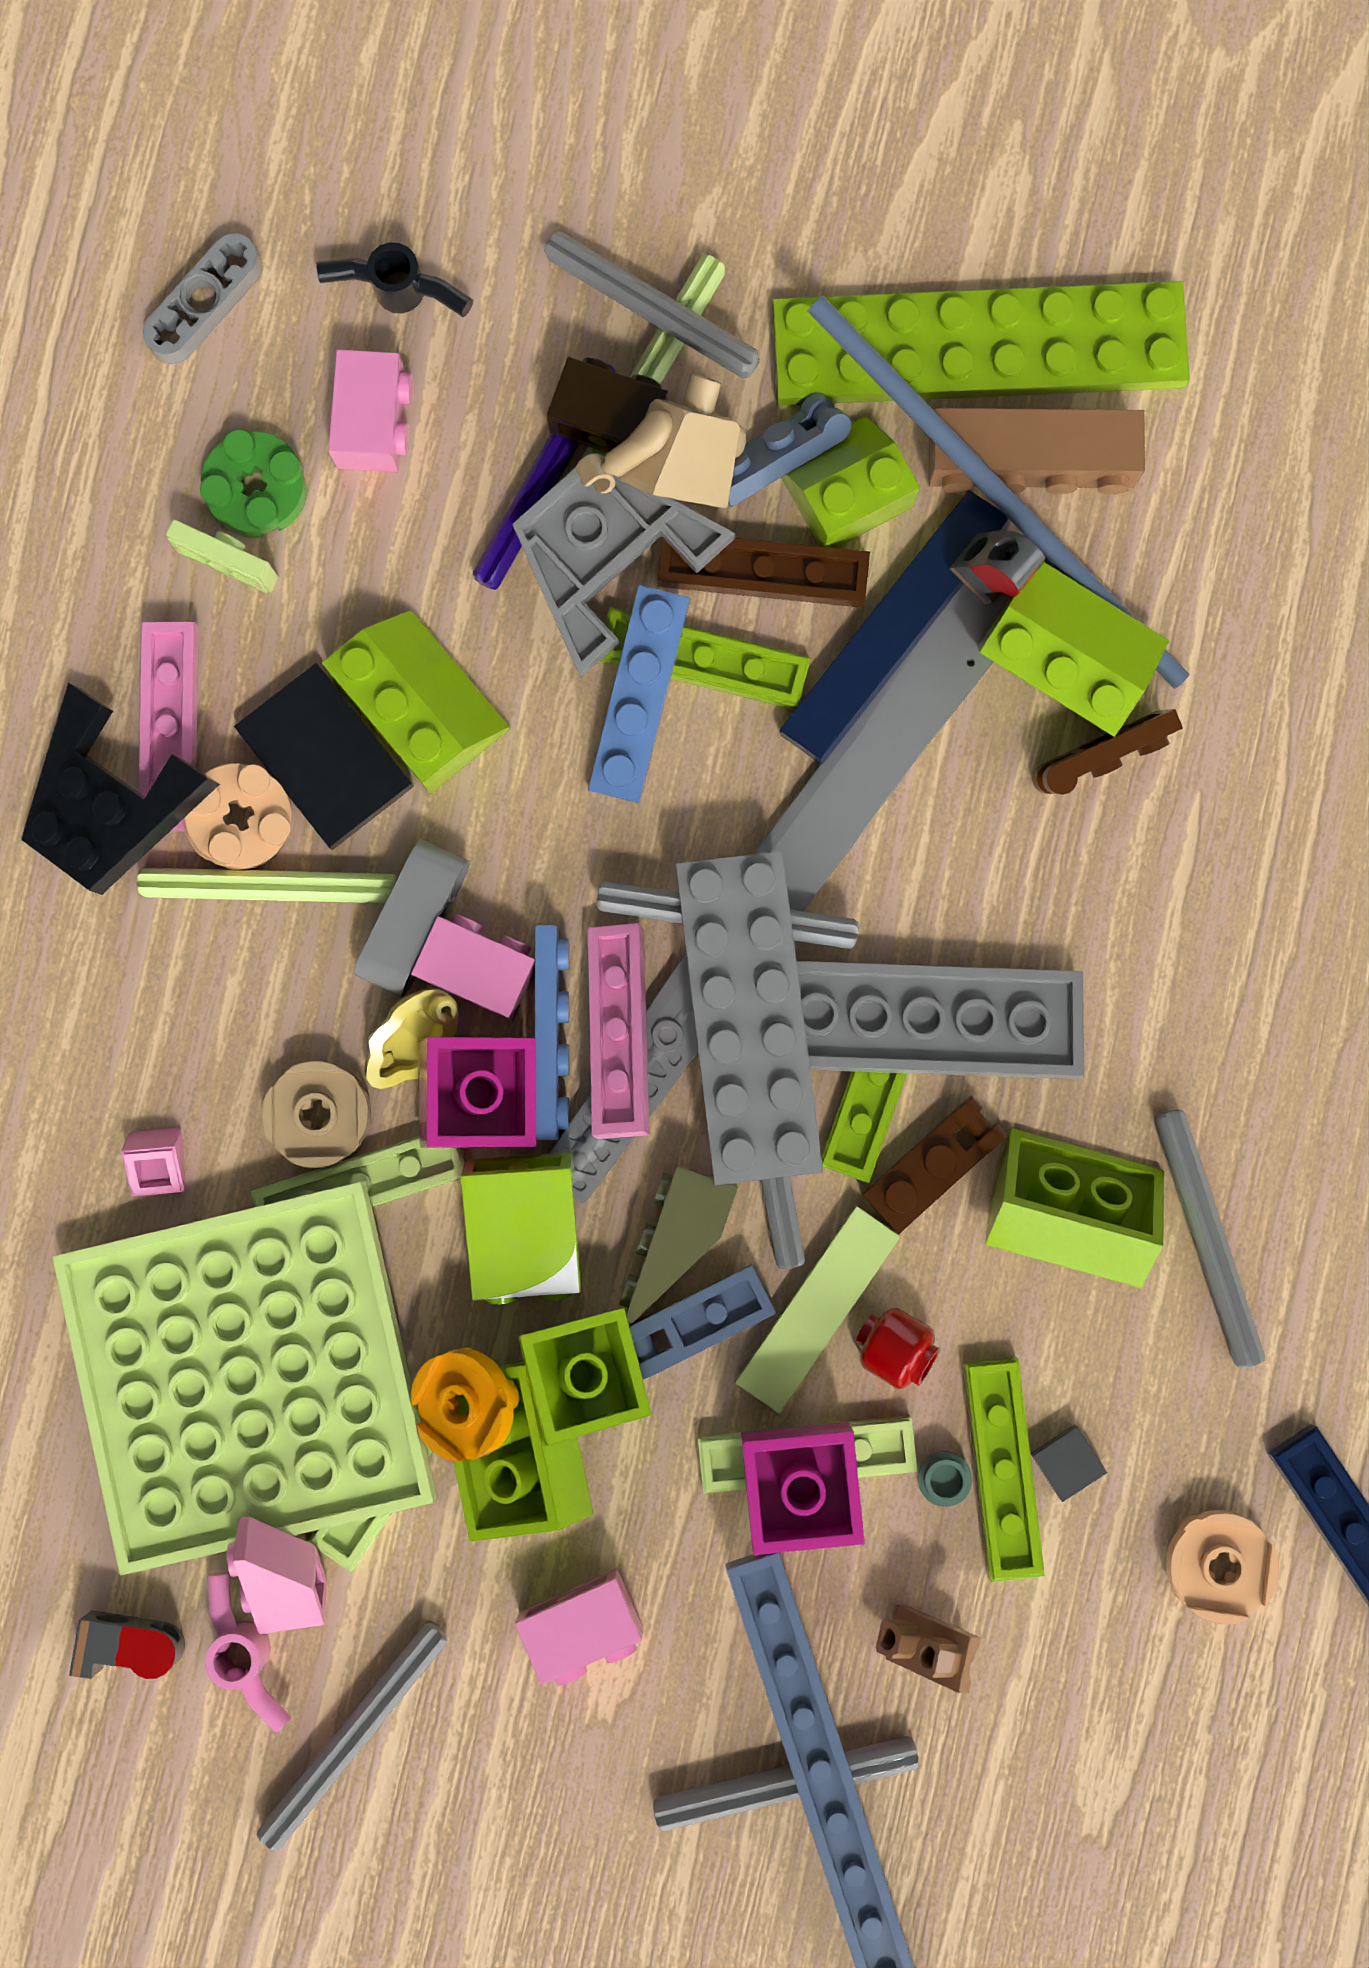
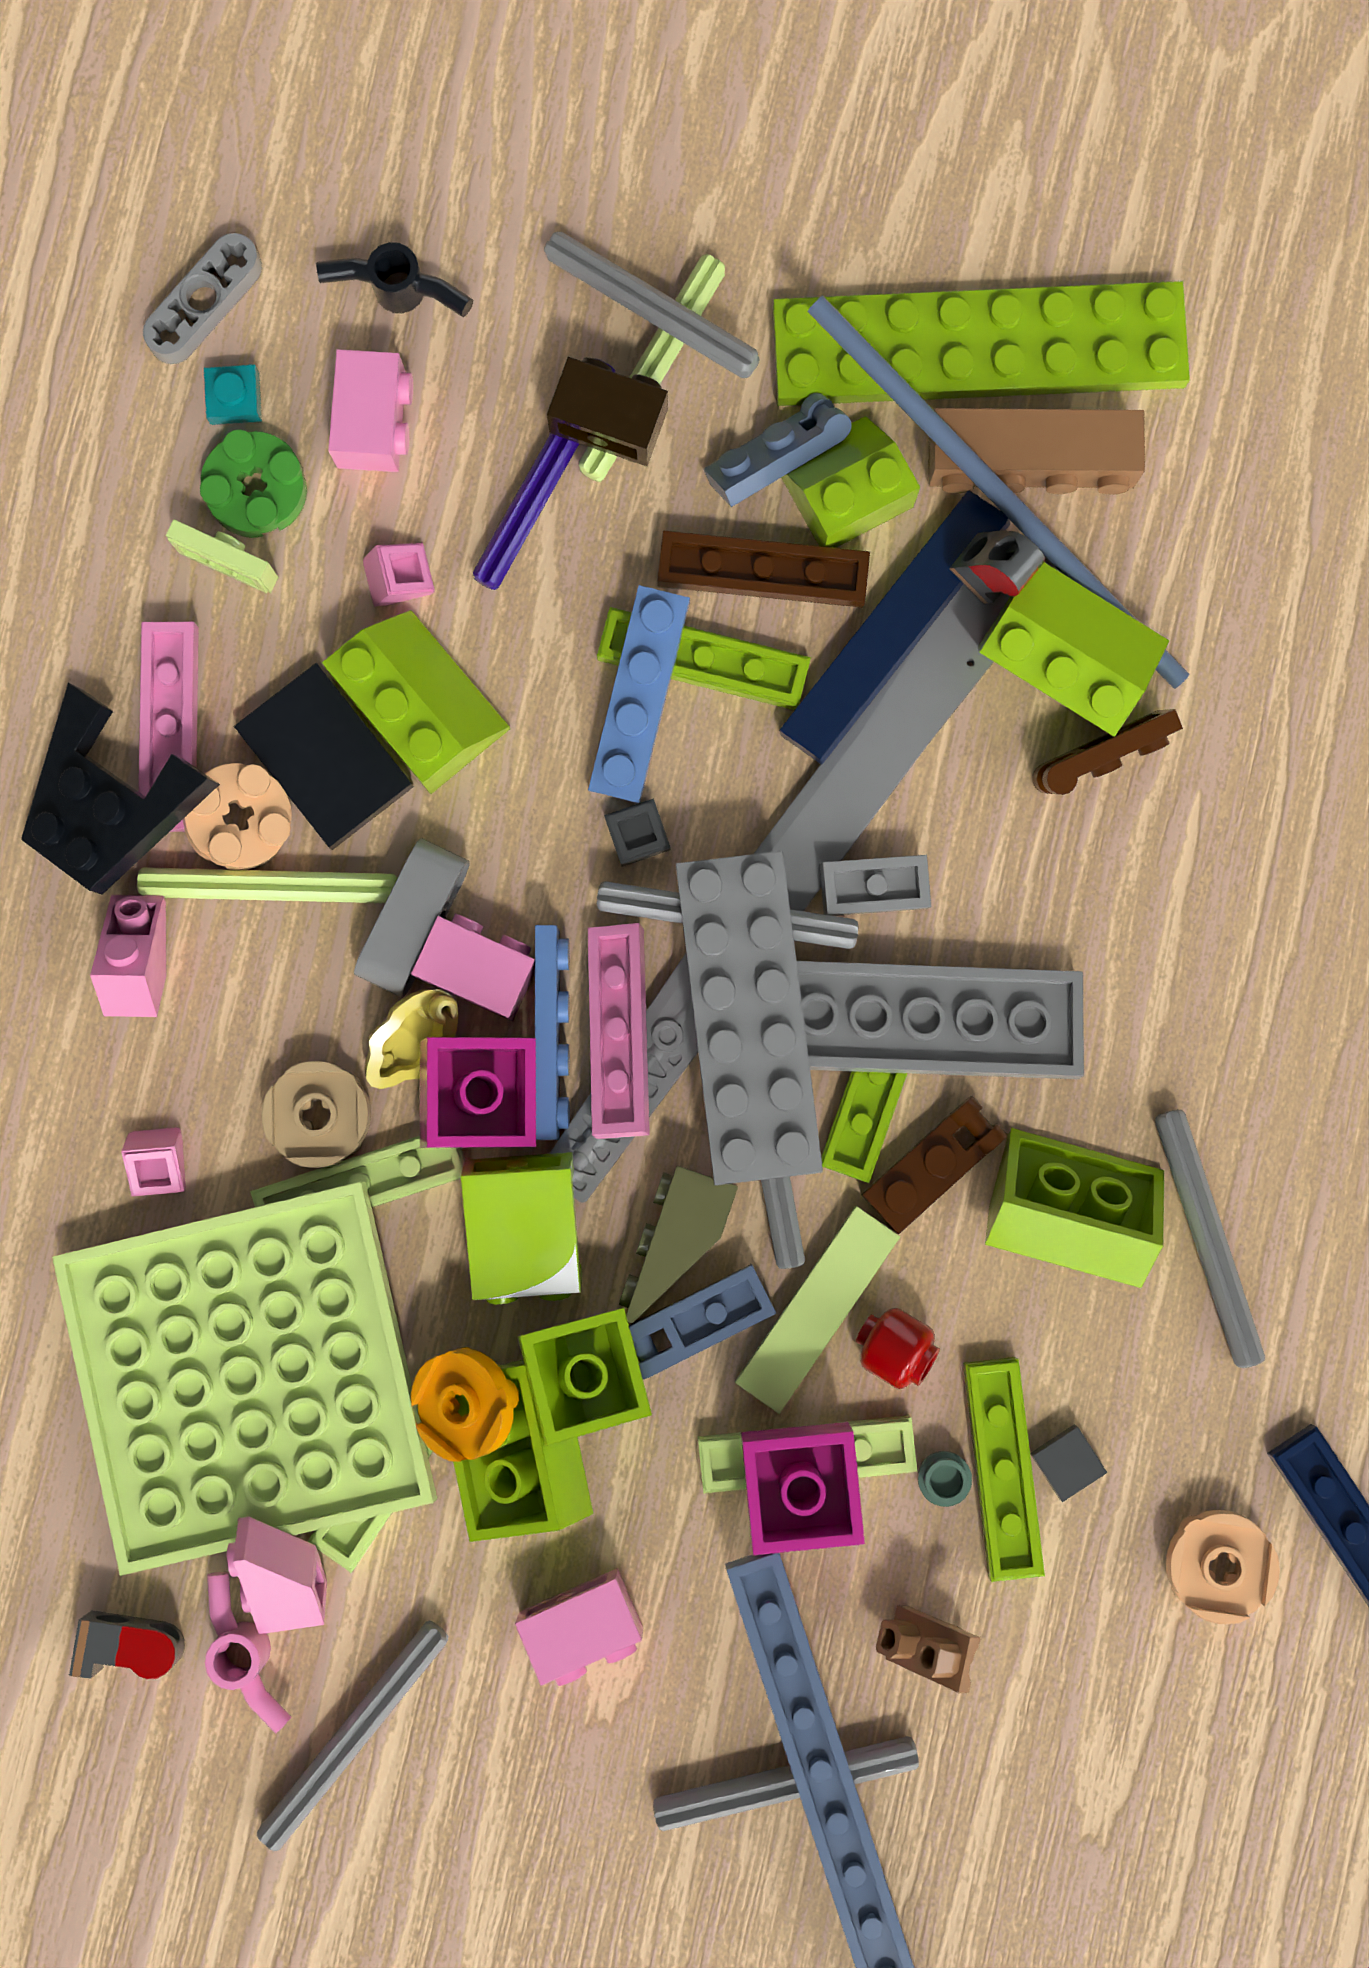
light grey wing [512,467,735,678] -> none
tan torso [576,374,746,509] -> none
none -> bright pink slope [90,895,166,1017]
none -> teal plate [204,365,262,425]
none -> bright pink slope [363,543,435,606]
none -> dark grey tile [604,798,671,867]
none -> light grey plate [820,855,931,916]

